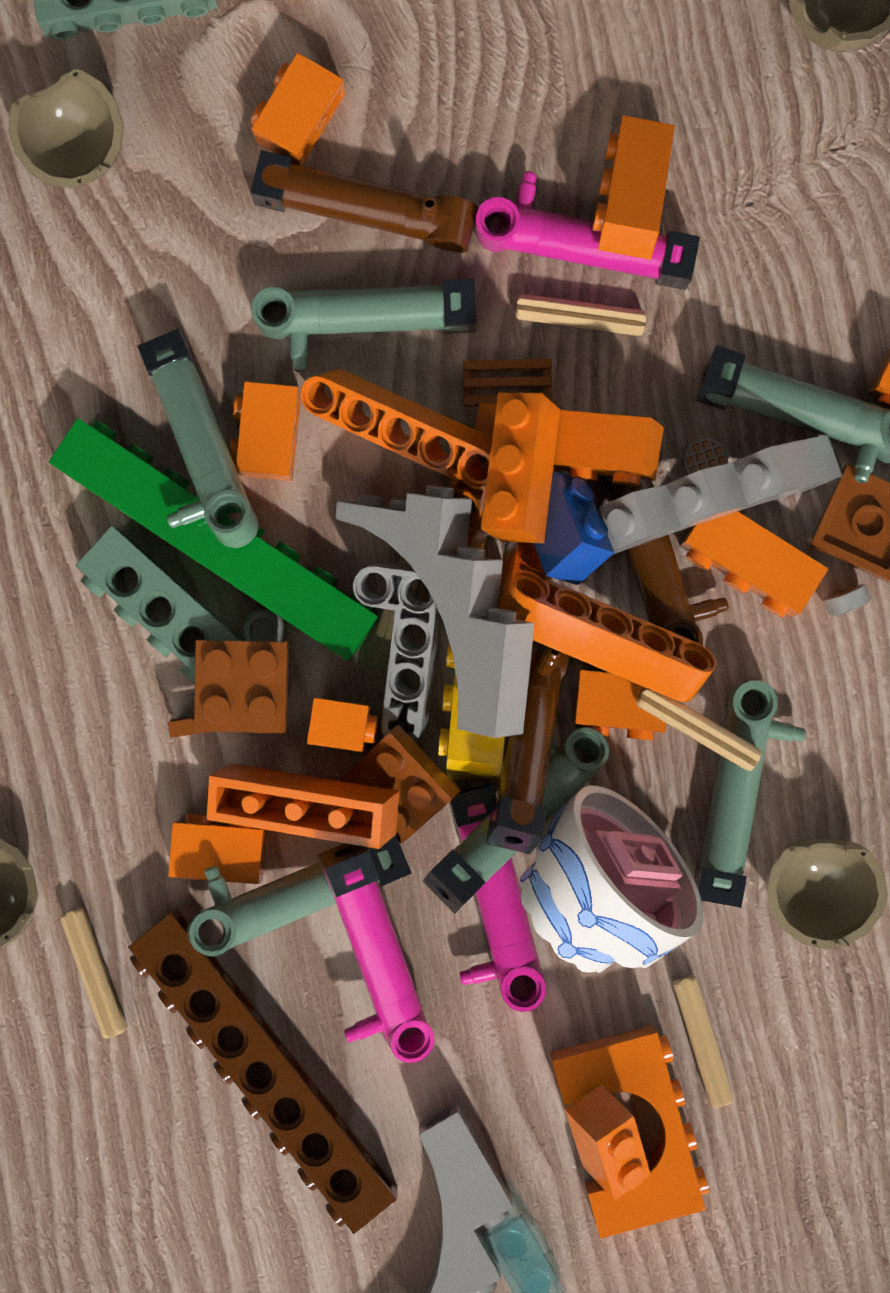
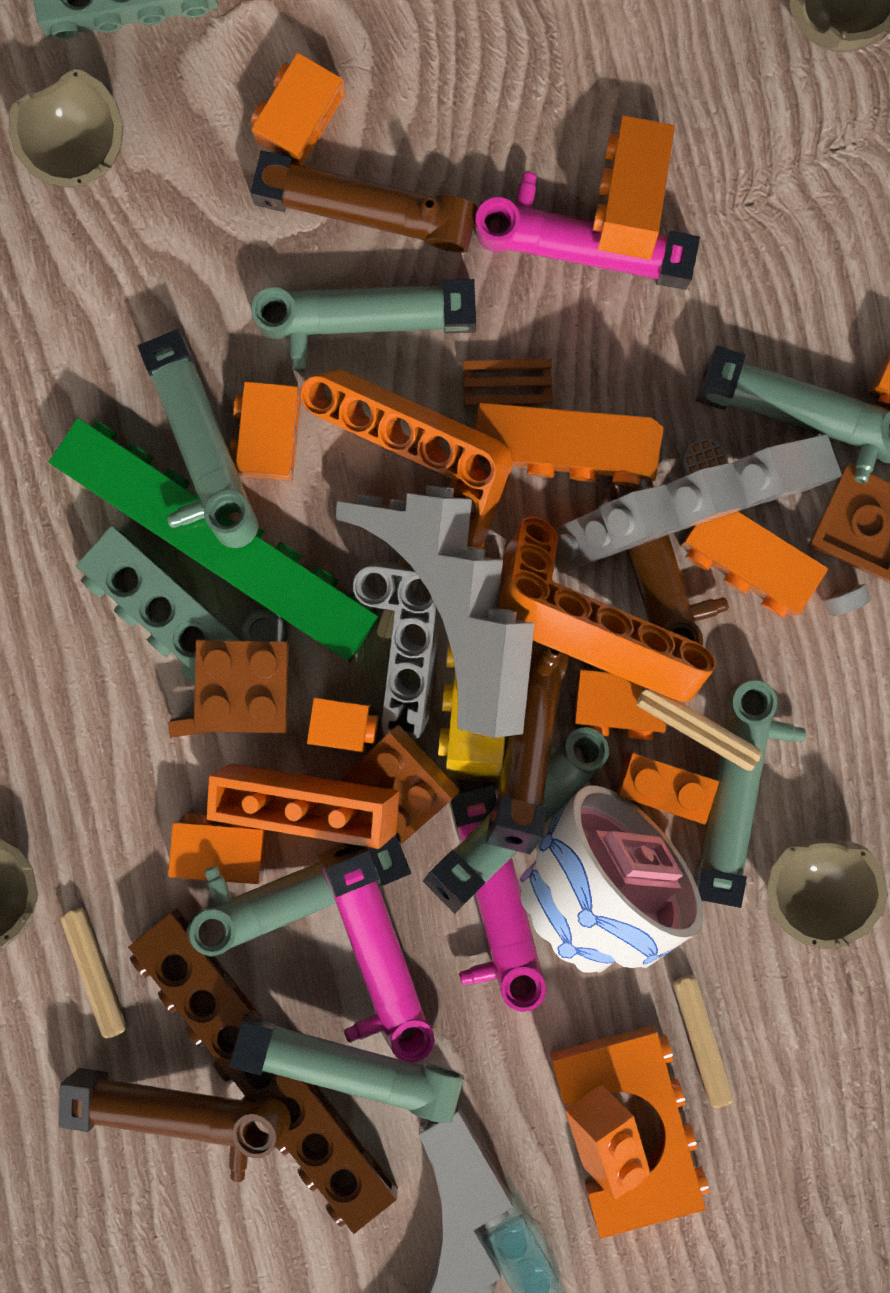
orange brick [481,393,561,543] -> none
tan axle [515,294,647,336] -> none
blue brick [534,471,615,585] -> none
none -> reddish brown piece [59,1068,291,1182]
none -> sand green piece [229,1013,464,1124]
none -> orange brick [615,752,720,825]

